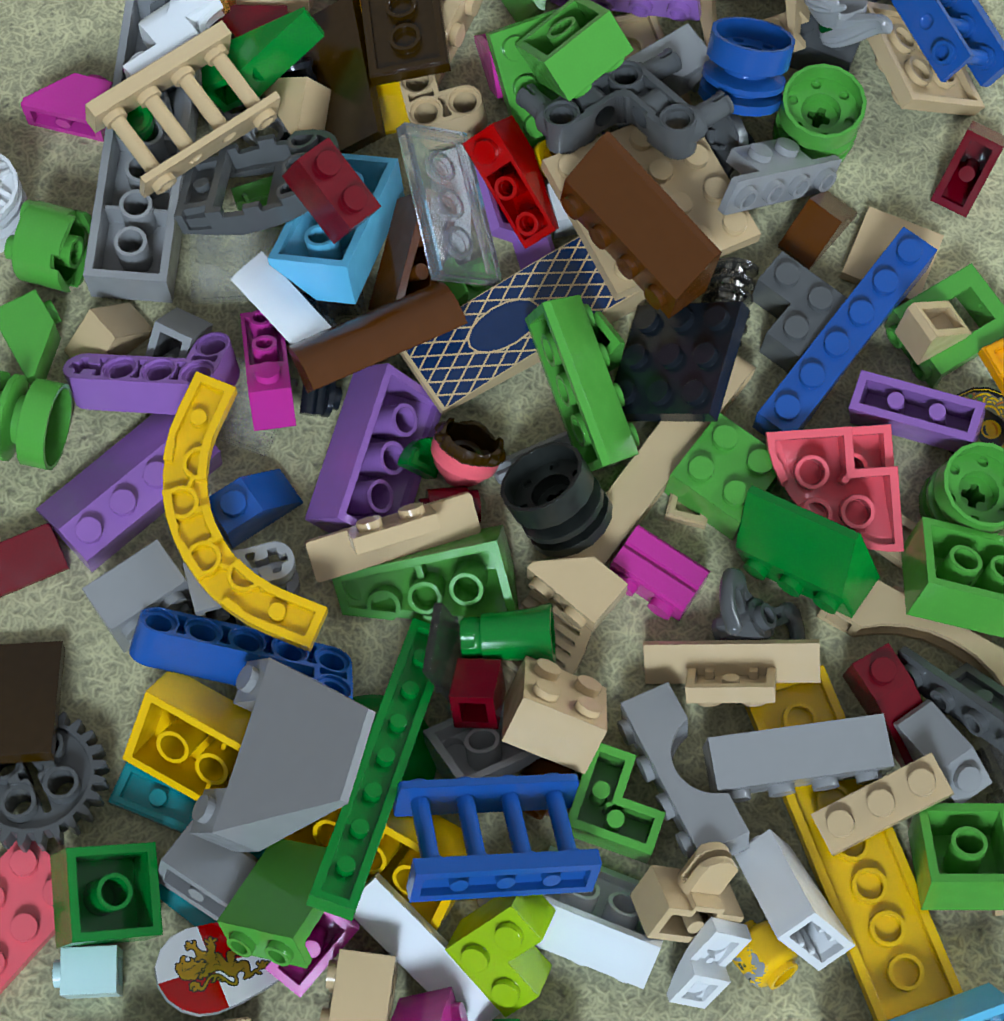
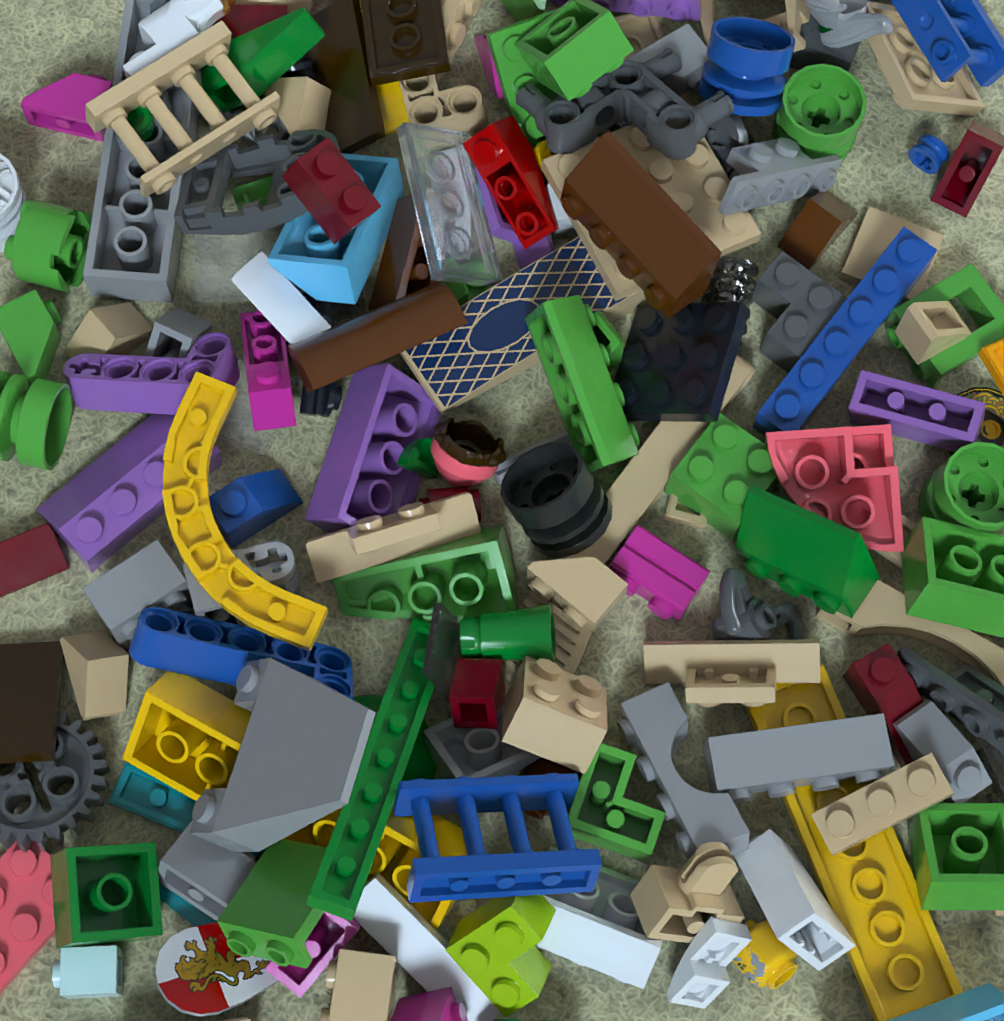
none -> tan slope [60,630,129,721]
none -> blue bush [908,134,950,174]

